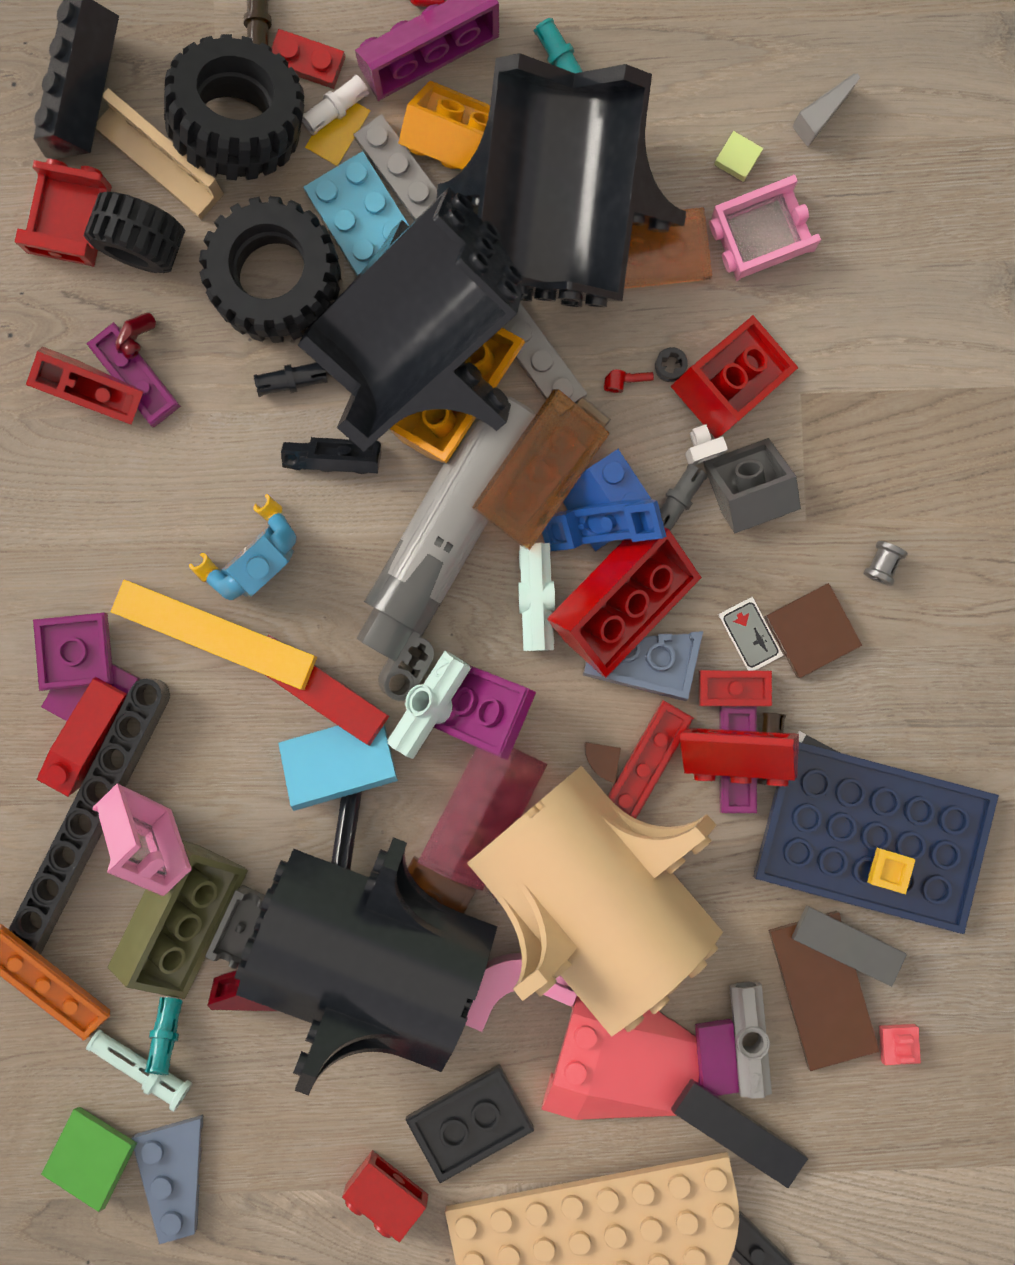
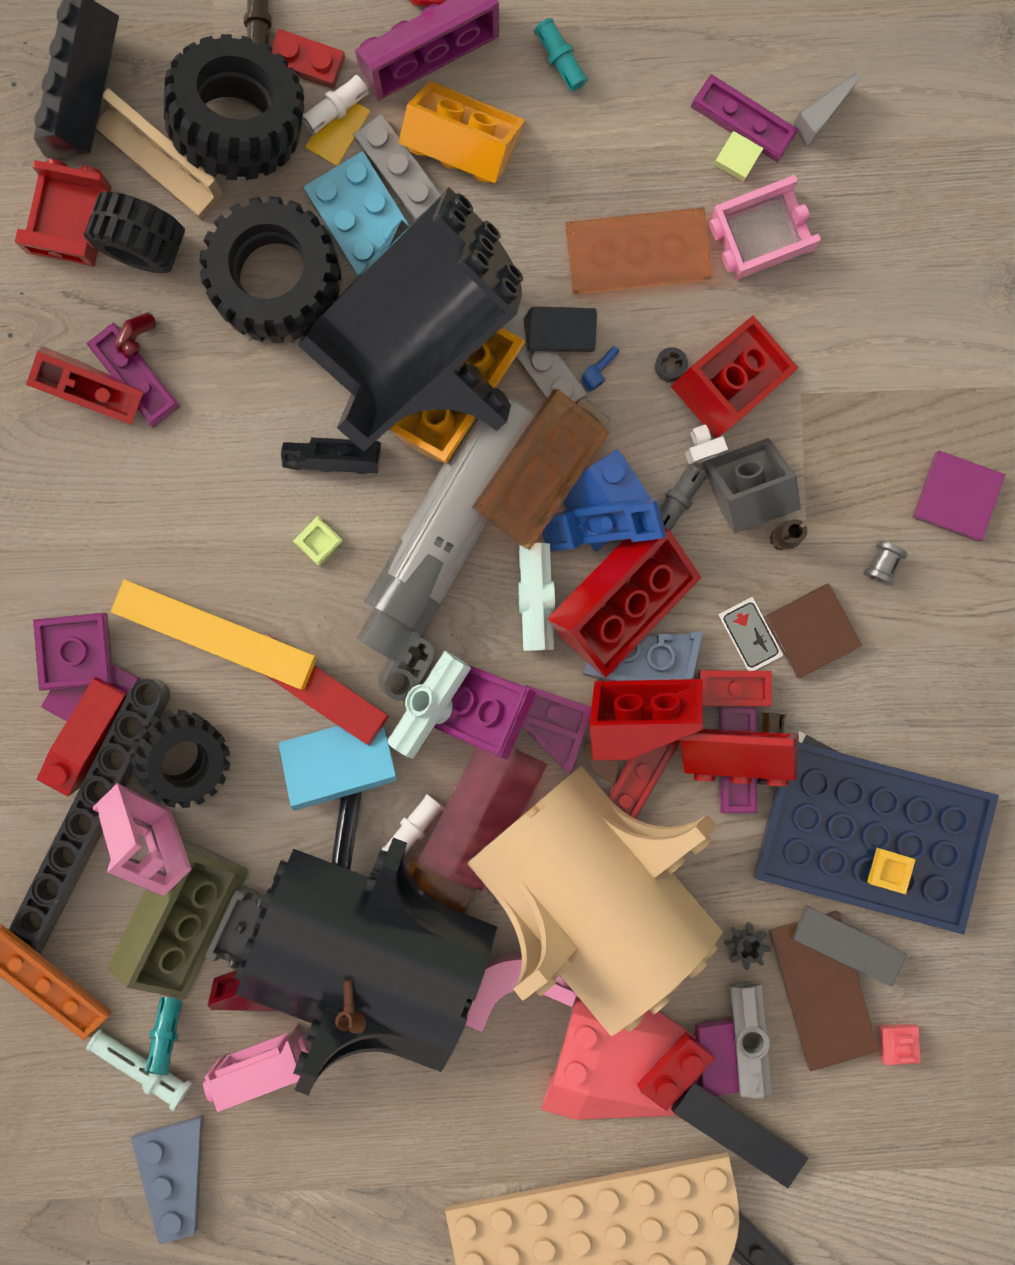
bright green tile [41,1107,137,1212] -> none
dark azure torso [189,494,296,600] -> none
black pin [253,362,328,397] -> none
red brick [342,1150,429,1243] -> none
black tile [405,1064,534,1183] -> none
black cylinder [436,53,686,307] -> none
red hand [604,369,654,393] -> none
none -> black tyre [130,710,230,808]
none -> bright pink window [203,1023,309,1112]
none -> yellowish green tile [293,516,344,567]
none -> reddish brown hand [335,979,366,1033]
none -> white pin [382,794,444,855]
none -> magenta wing [522,685,591,773]
none -> black slope [523,307,597,352]
none -> blue hand [581,346,619,392]
none -> red slope [589,679,703,761]
none -> red plate [637,1032,715,1111]
none -> magenta tile [691,74,799,163]
none -> black gear [724,922,771,970]
none -> dark brown pin [770,519,807,550]
none -> magenta tile [912,450,1006,542]

